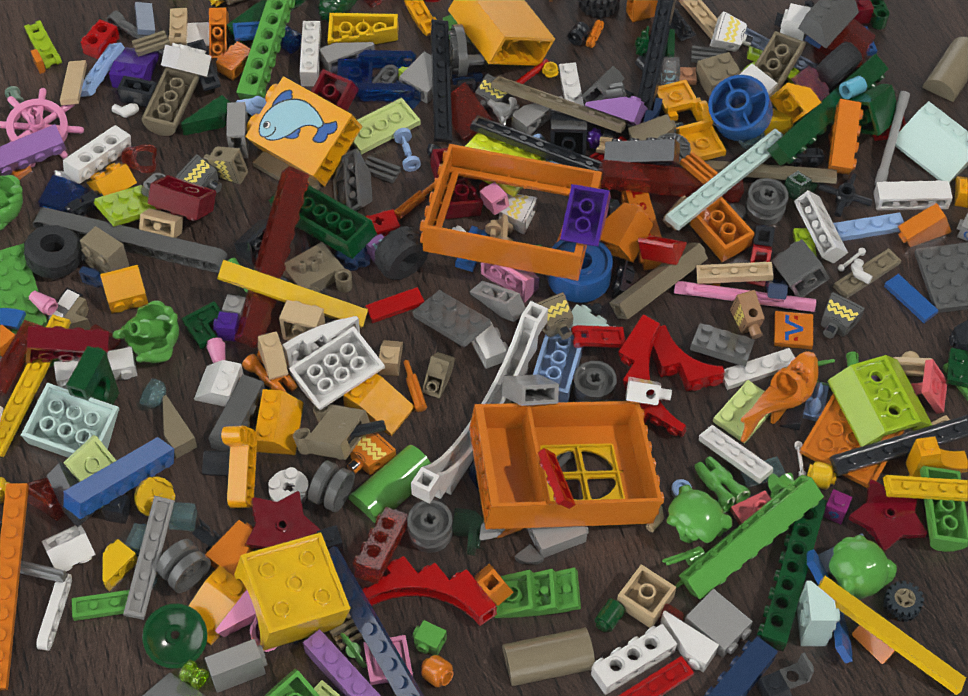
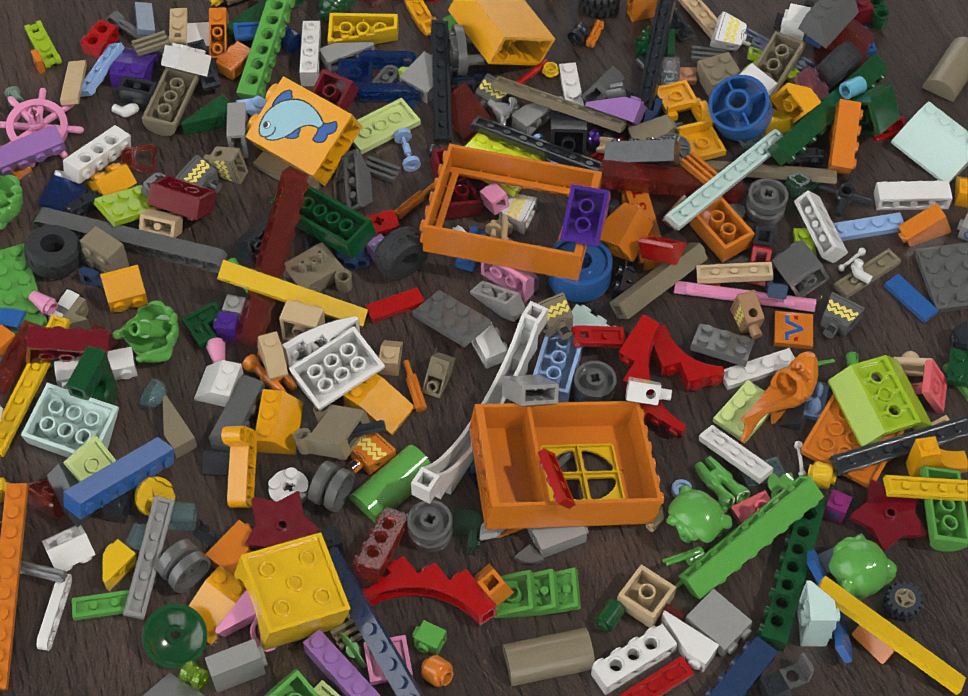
light grey piece [874,91,910,186] -> none

